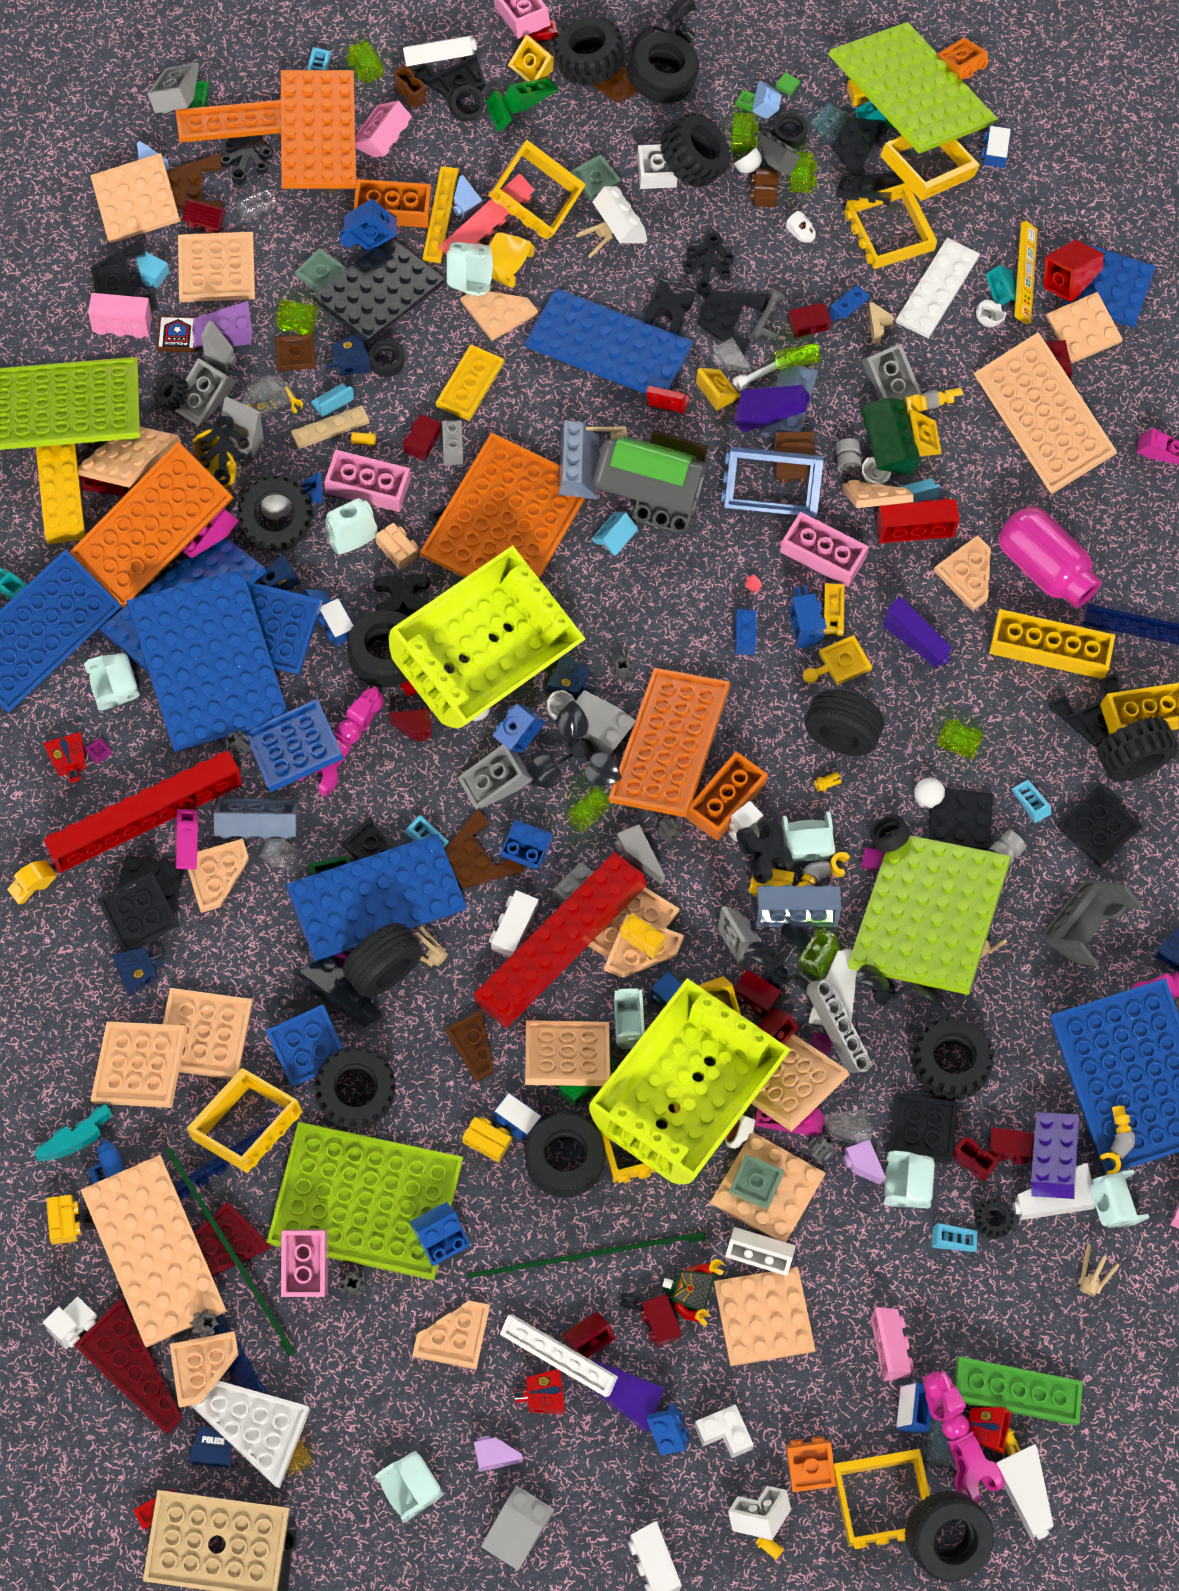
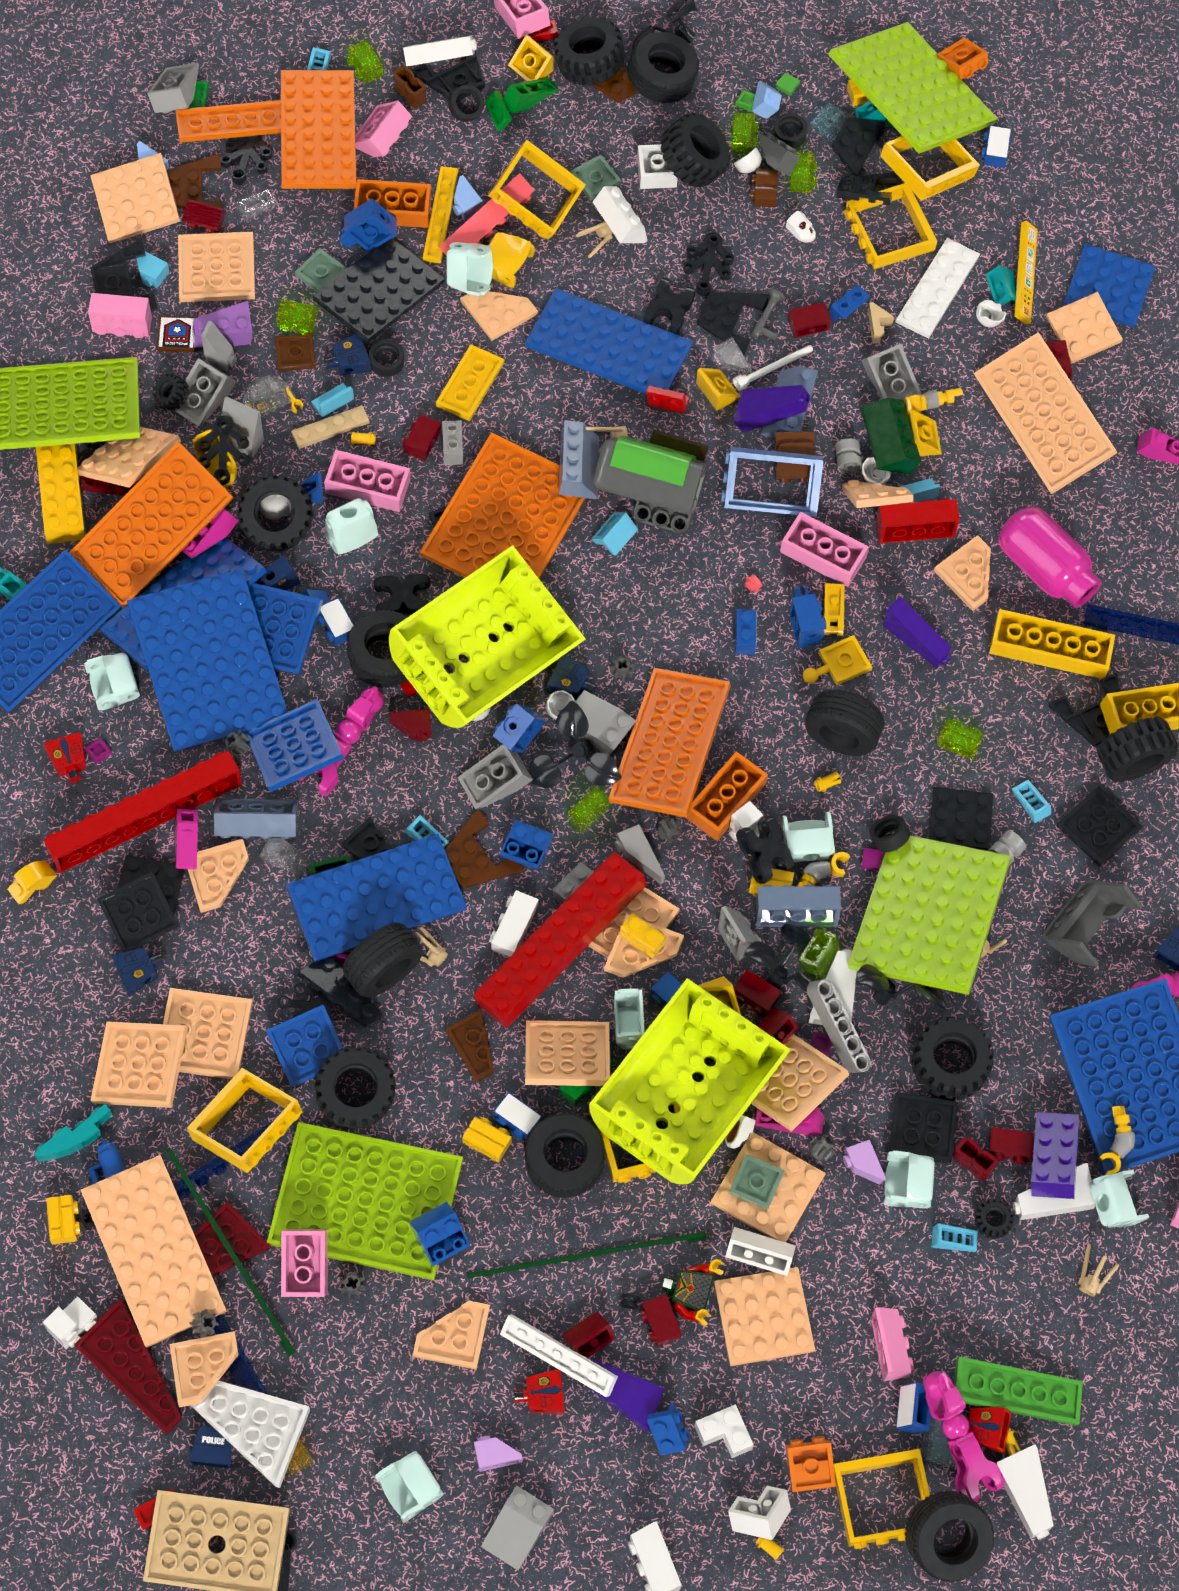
light nougat brick [375,523,419,570] -> none
clear neon green brick [775,343,821,371] -> none
clear slope [824,1109,872,1145] -> none
white hair [914,778,945,808] -> none
red slope [1043,239,1104,302] -> none

